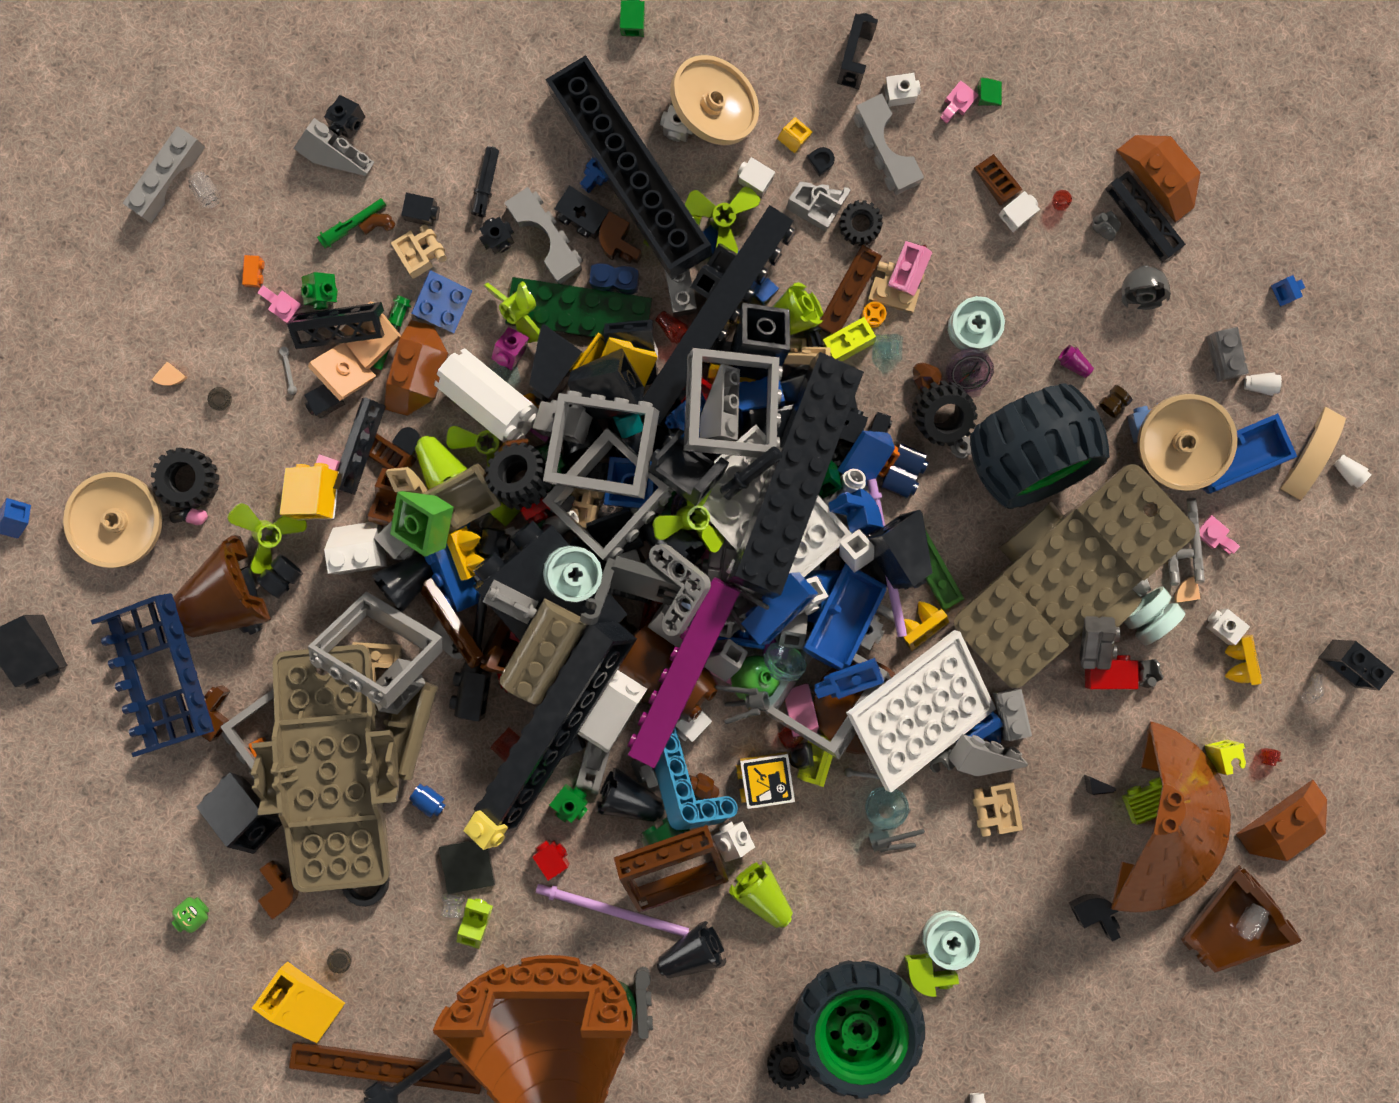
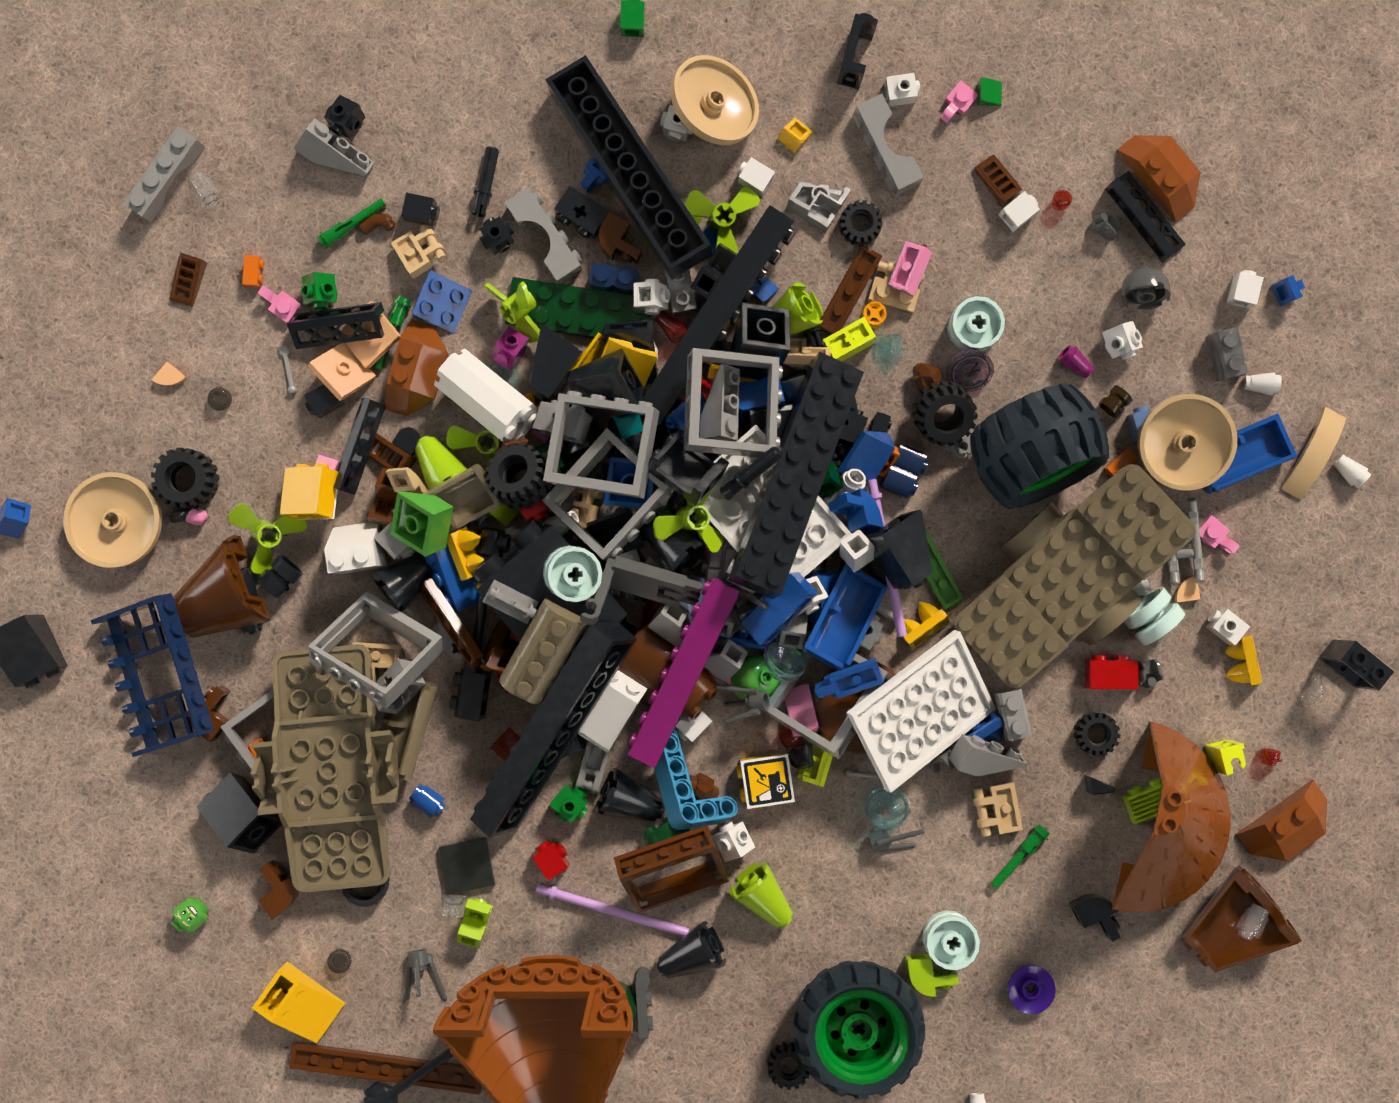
light yellow bracket [464,810,508,850] -> none
dark grey bracket [631,759,658,788] -> none
light grey beam [649,544,711,636] -> none
black tile [806,147,835,177] -> none
flat silver brick [1080,616,1120,669] -> none
none -> reddish brown slope [169,253,207,307]
none -> dark grey plant [405,949,447,1001]
none -> white brick [634,279,670,315]
none -> green pin [990,824,1050,889]
none -> dark purple dish [1007,965,1056,1014]
none -> black tyre [1073,712,1121,756]
none -> white brick [1102,321,1143,360]
none -> orange piece [1104,448,1138,477]
none -> white brick [1227,270,1264,309]

